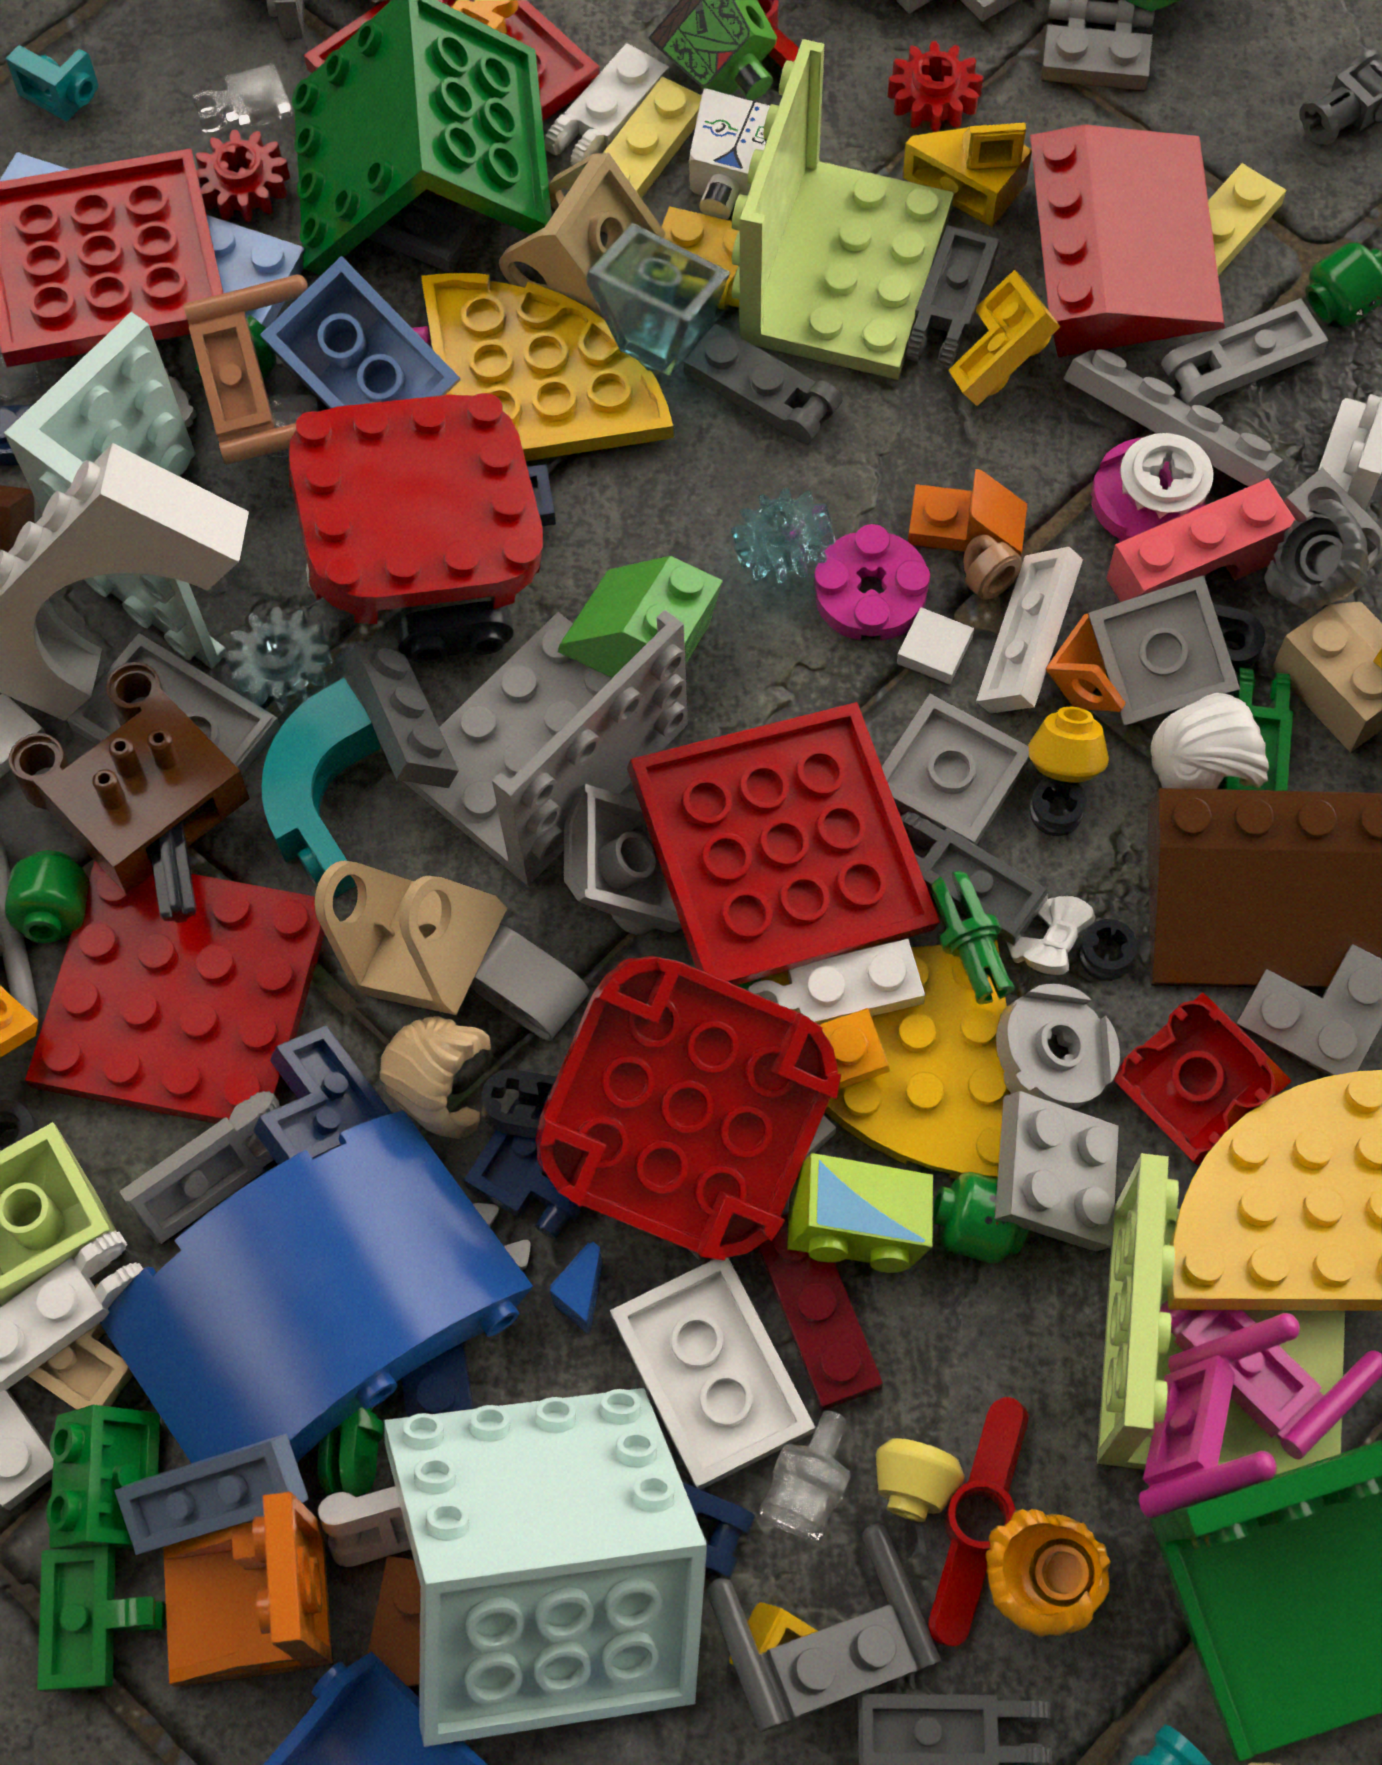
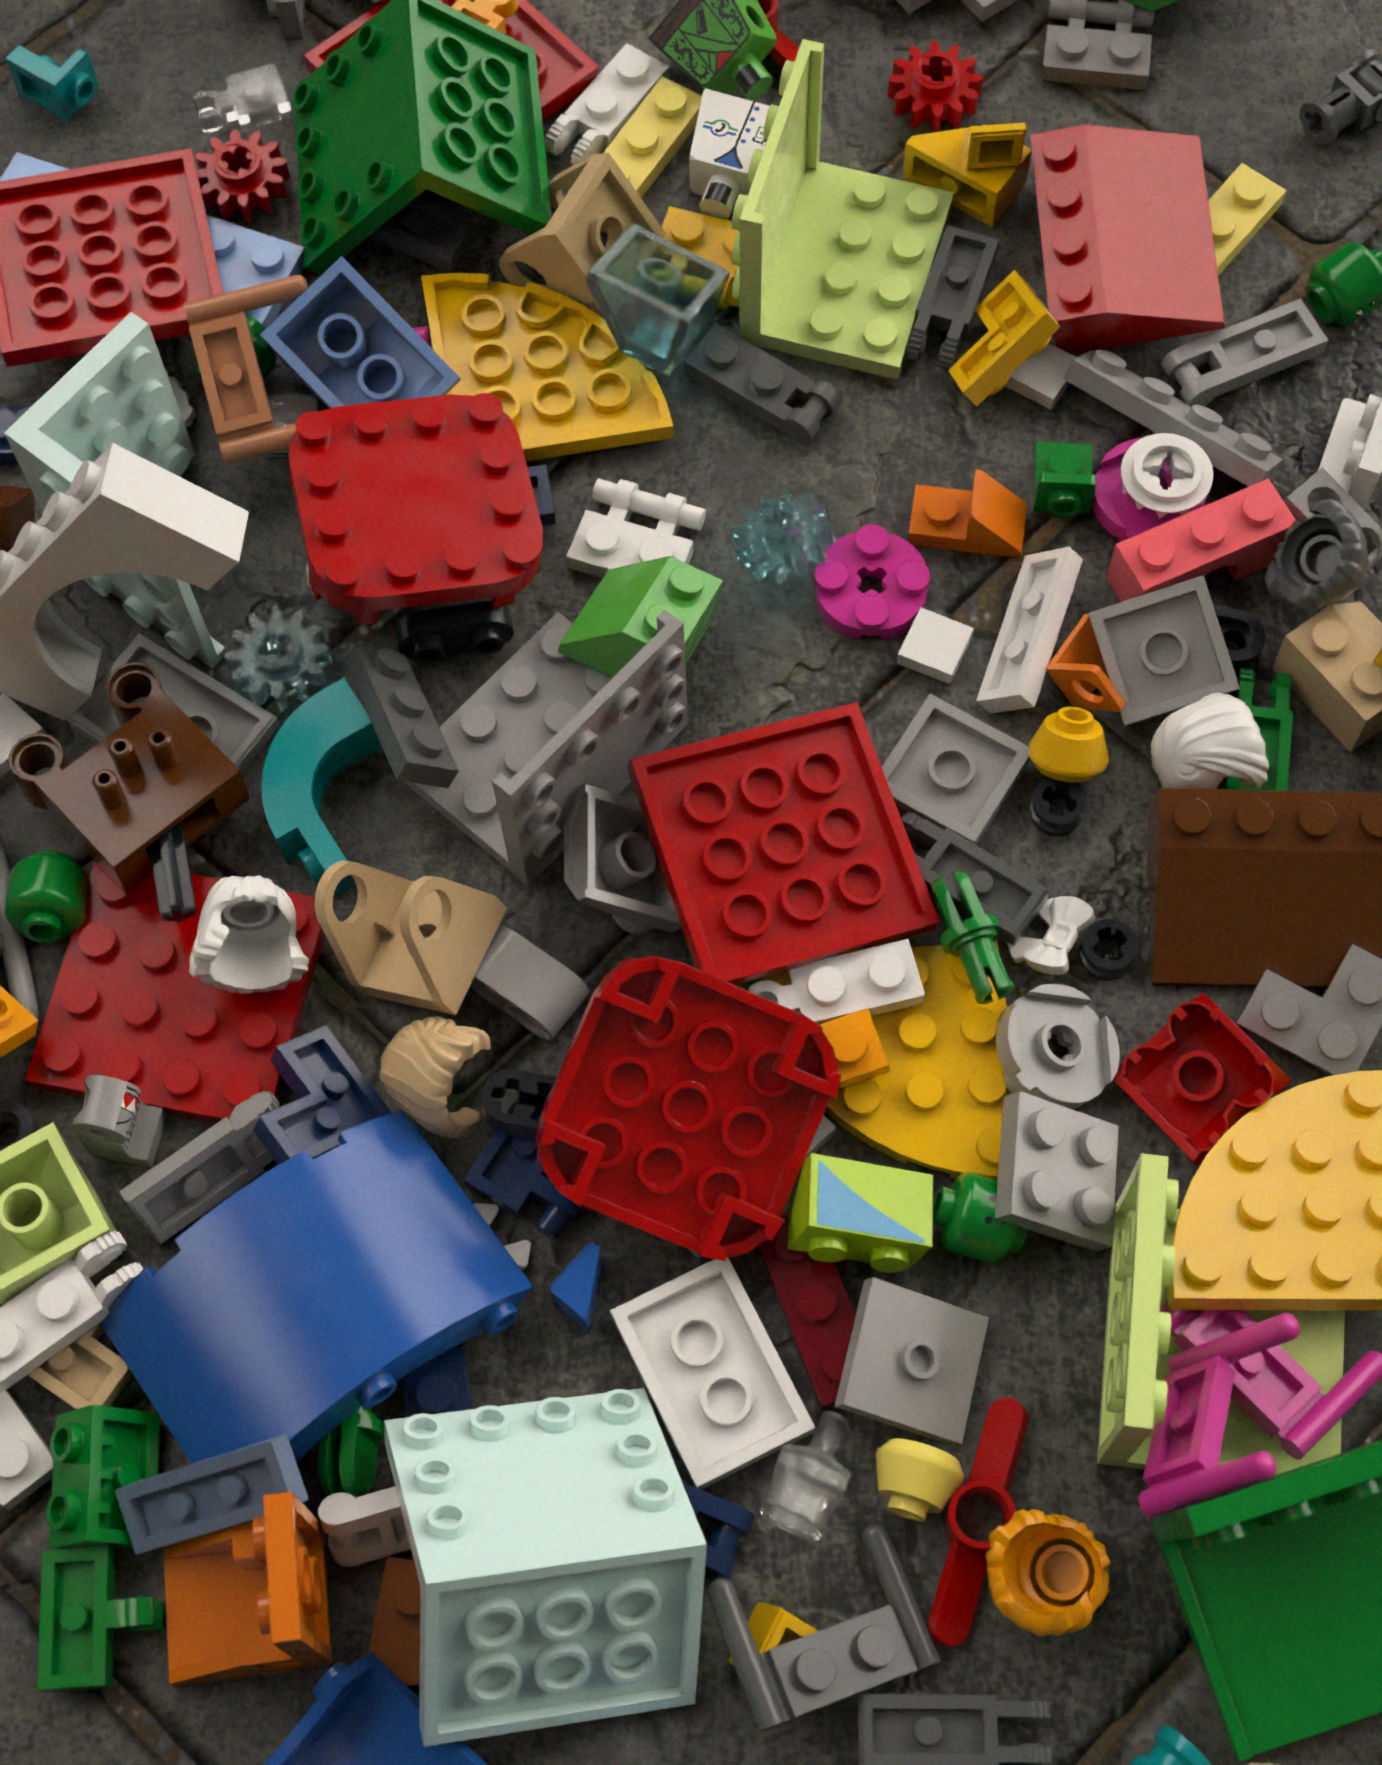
medium nougat tile [963,535,1022,600] -> none
none -> light grey leg [72,1075,167,1168]
none -> white hair [189,875,309,994]
none -> white plate [566,478,706,578]
none -> light grey plate [834,1277,989,1446]
none -> white tile [1005,343,1077,410]
none -> green bracket [1033,442,1096,517]

